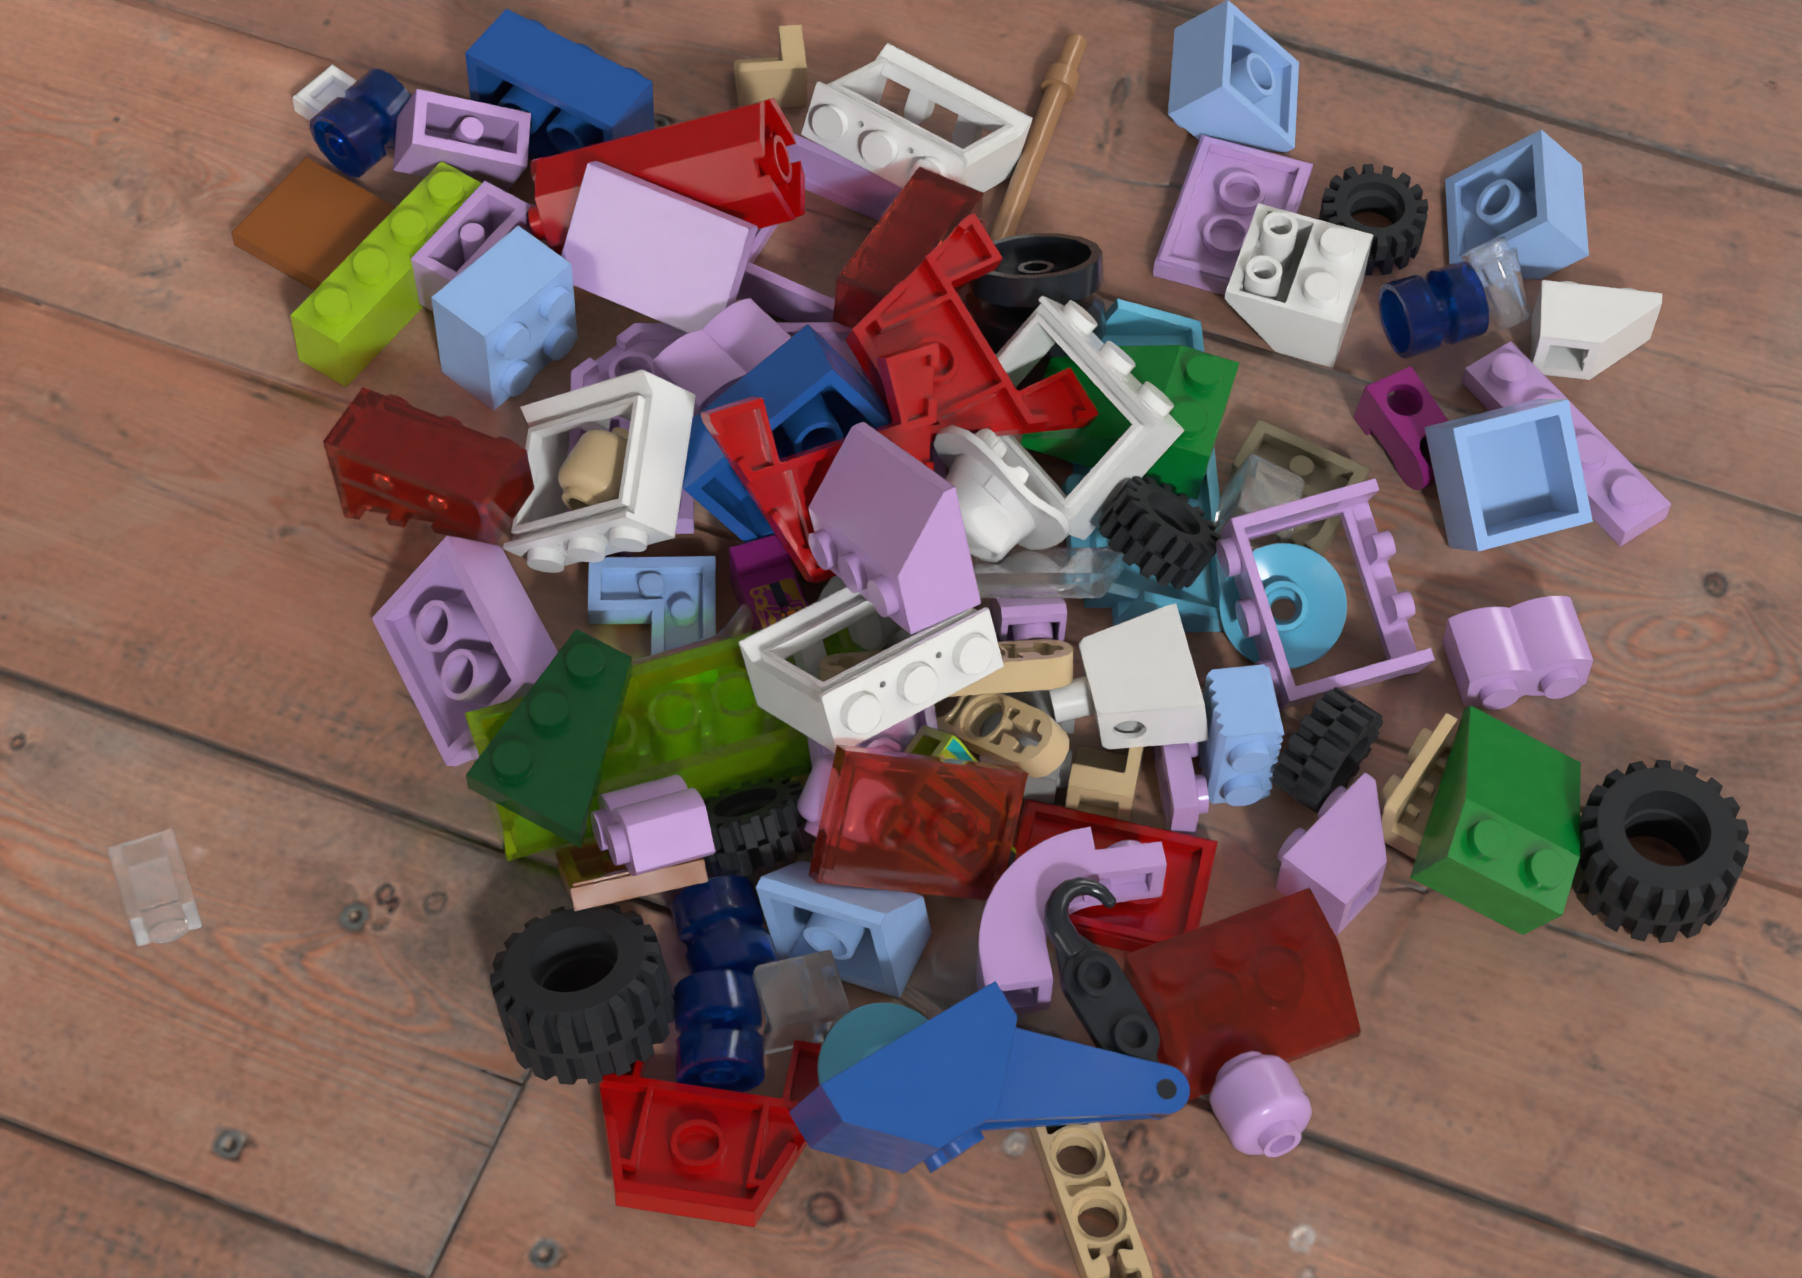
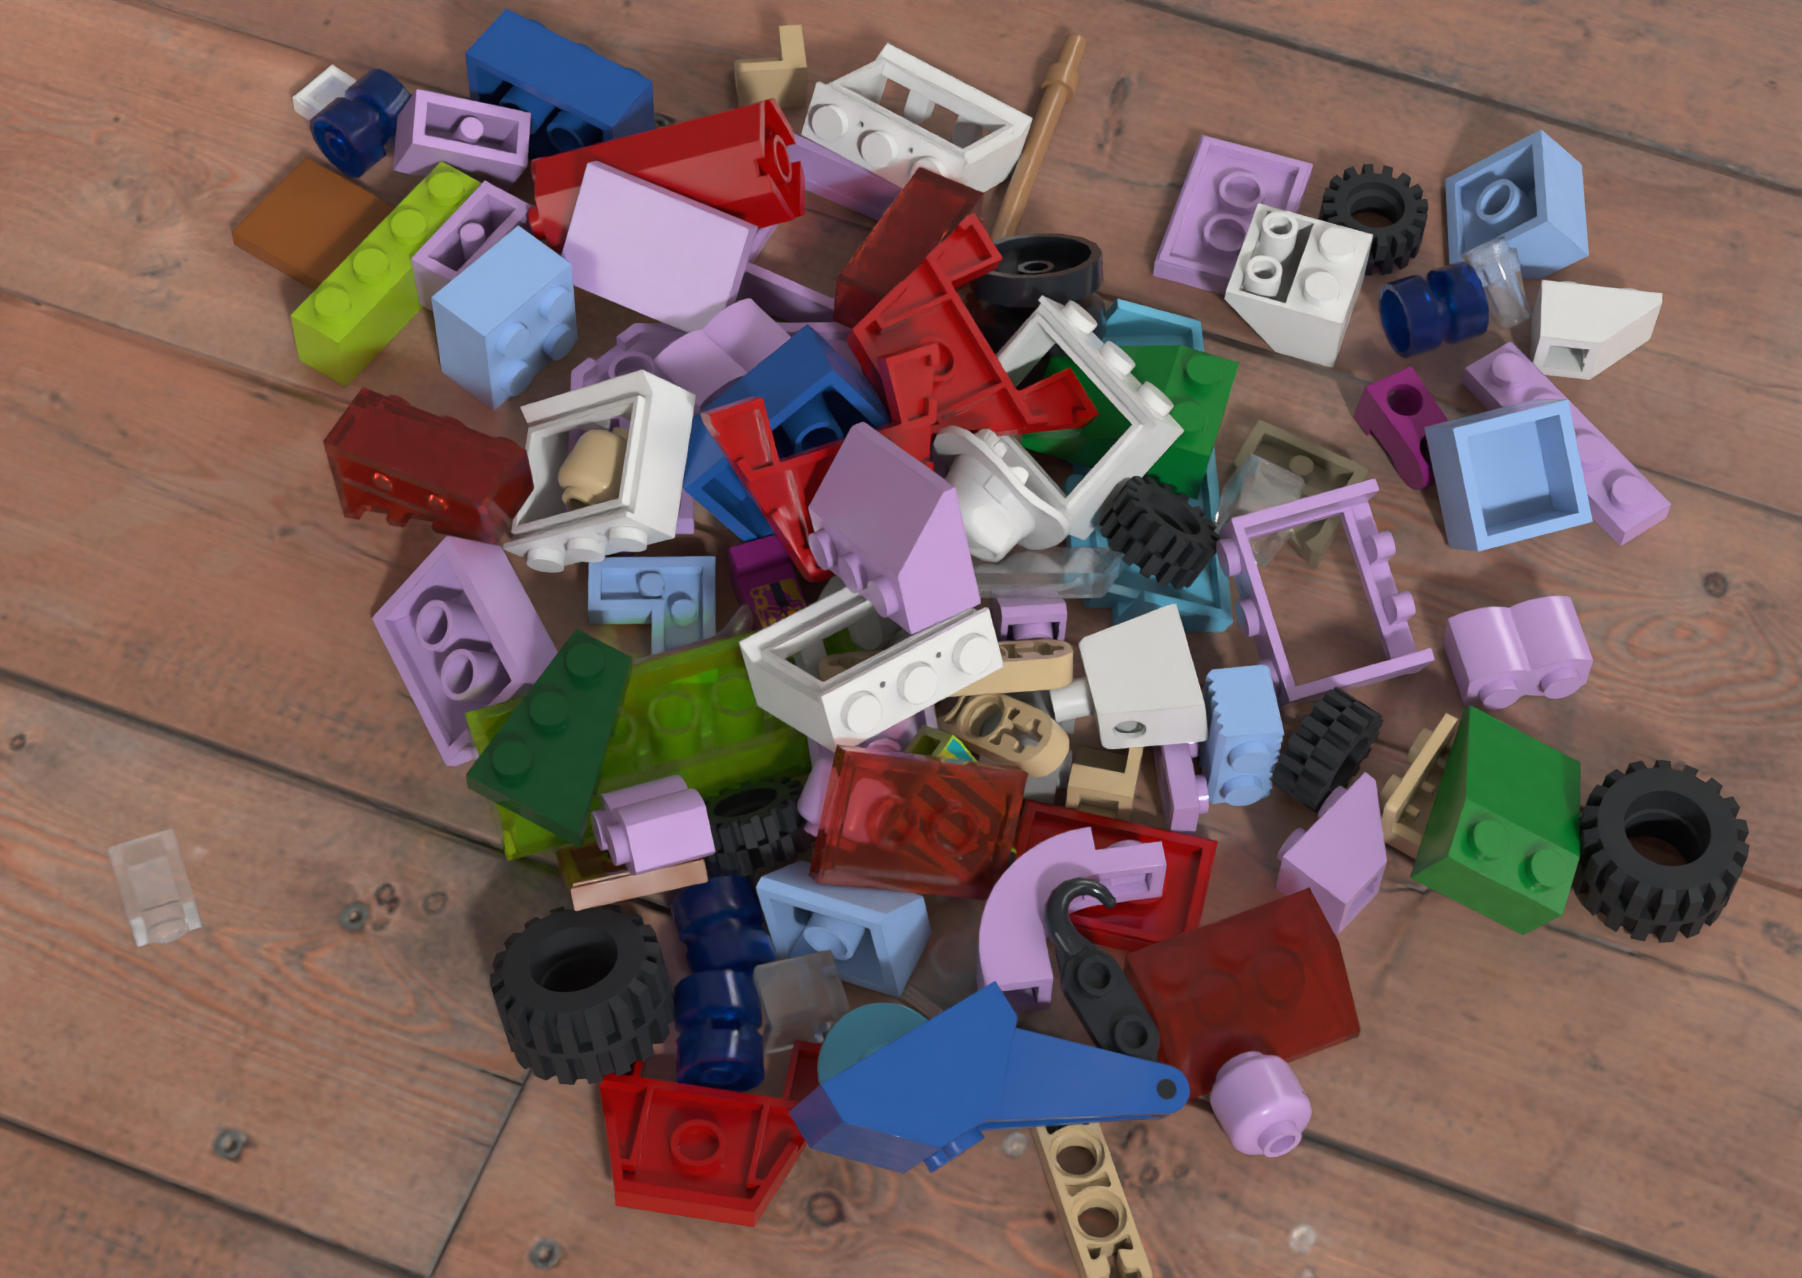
light blue slope [1168,0,1299,153] -> none
medium azure dish [1220,543,1347,669] -> none

